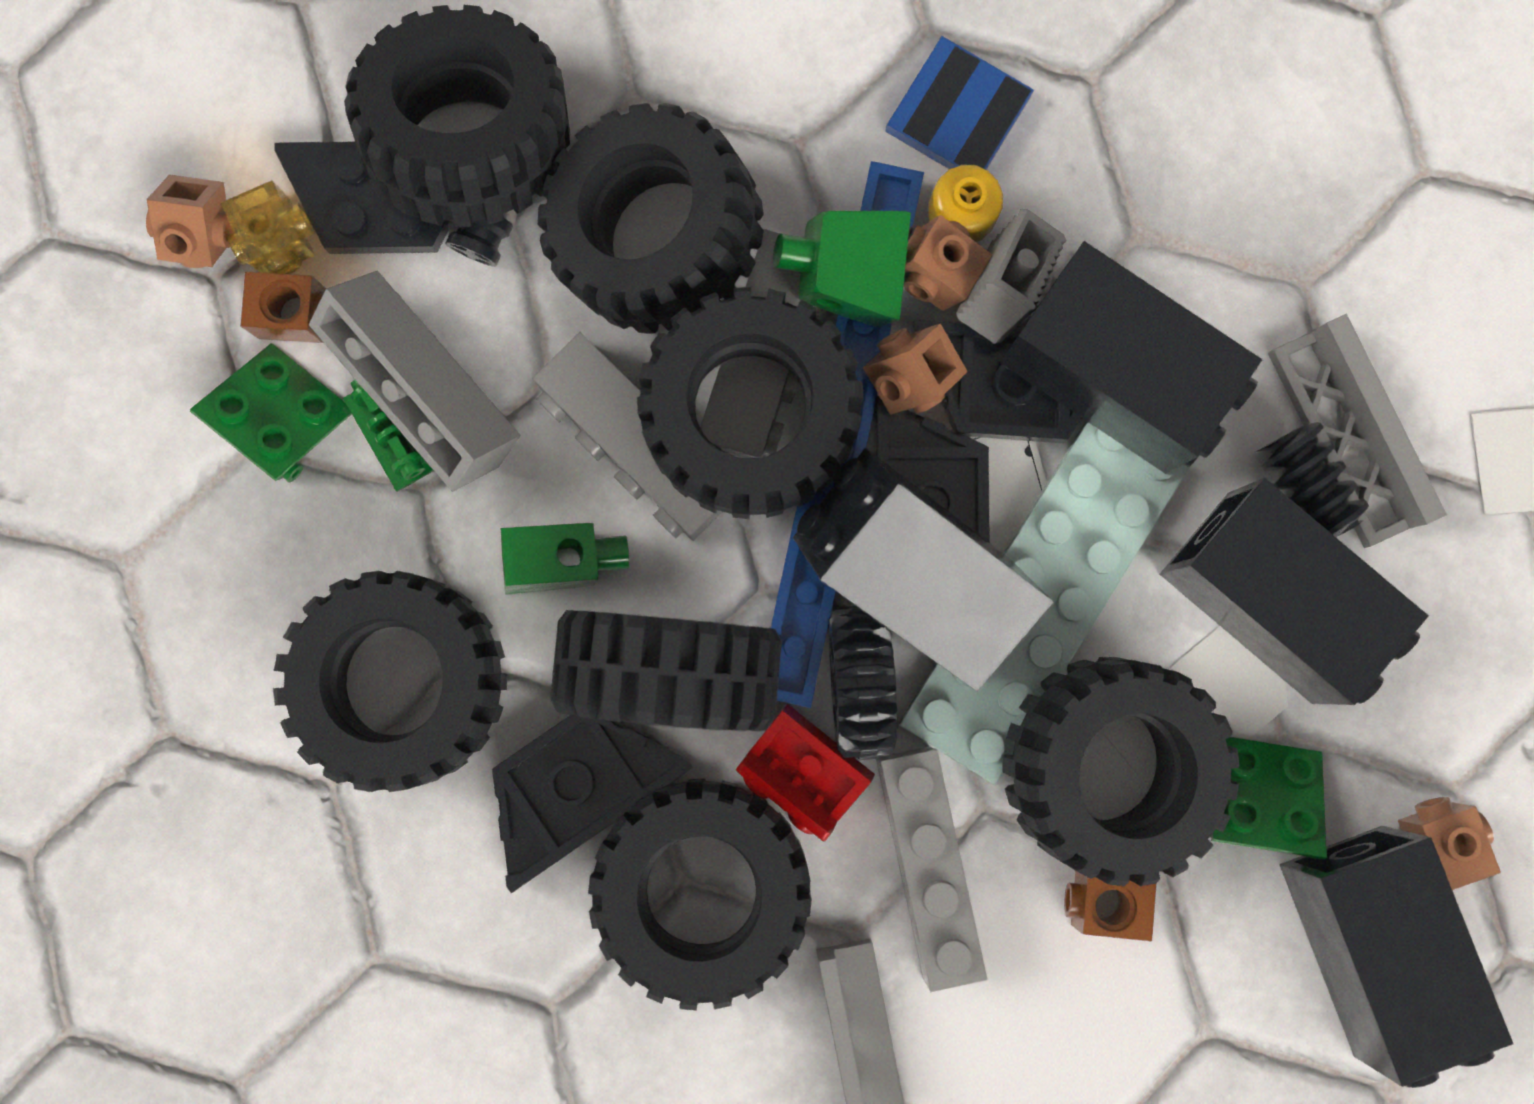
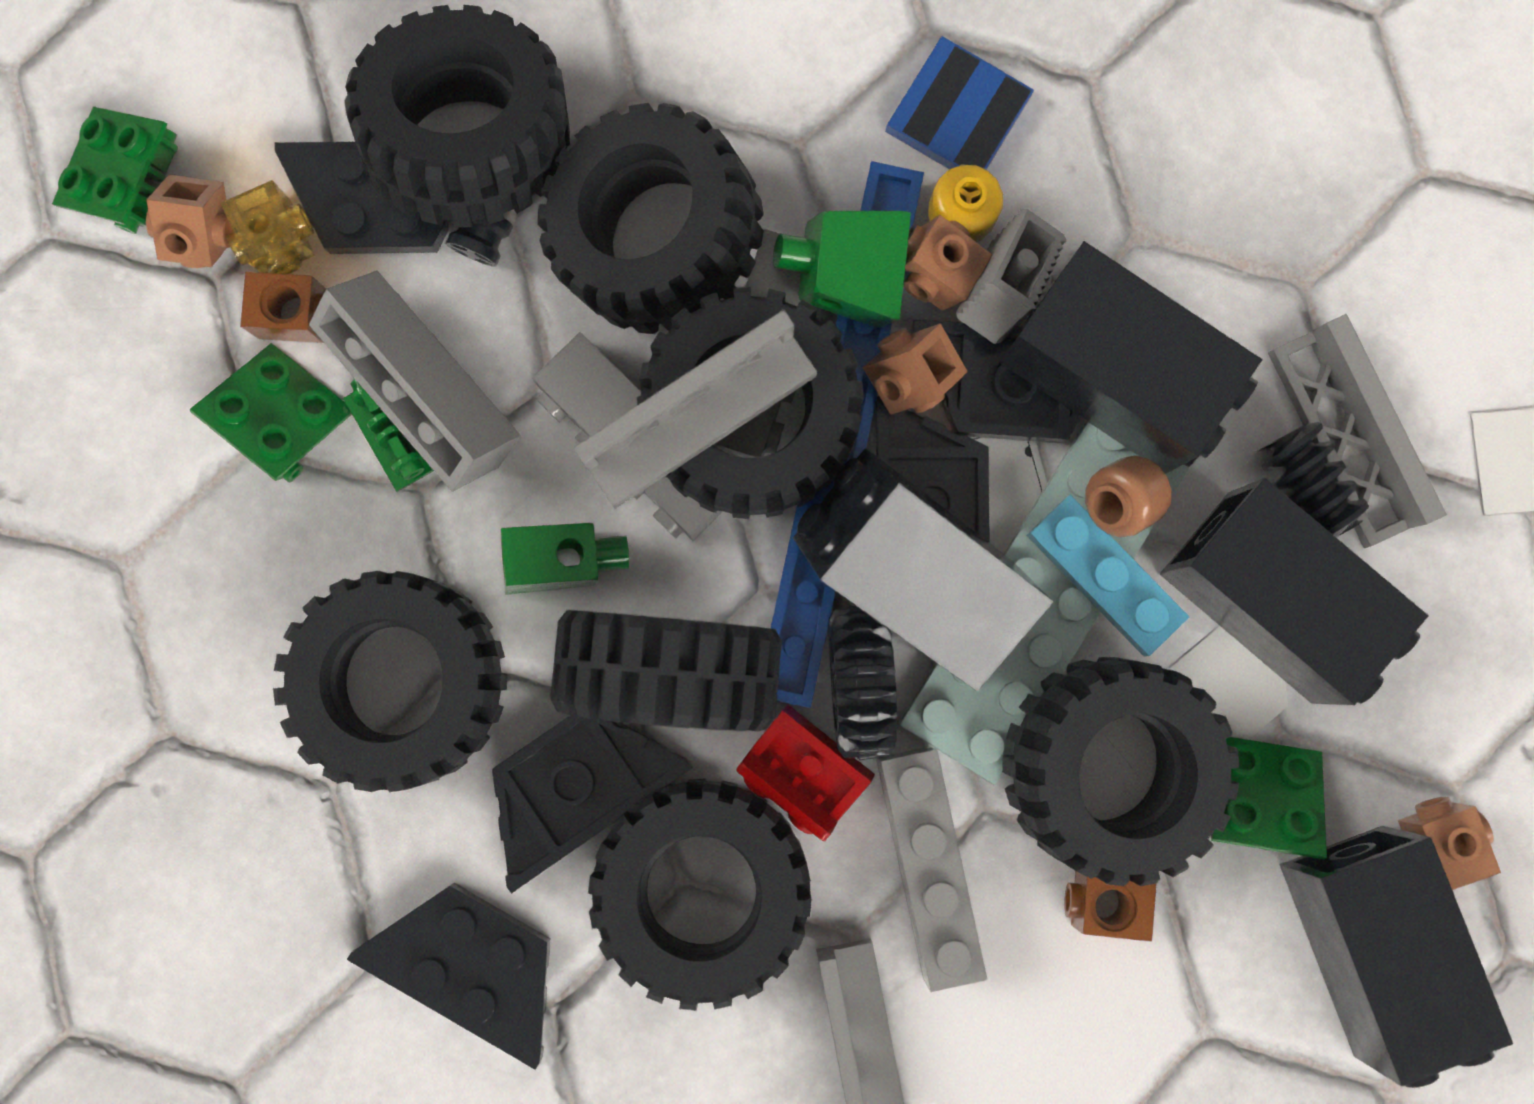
none -> green hinge [52,106,178,234]
none -> black wing [347,883,551,1070]
none -> light grey fence [573,310,817,509]
none -> medium azure plate [1026,494,1189,657]
none -> nougat head [1085,455,1172,538]

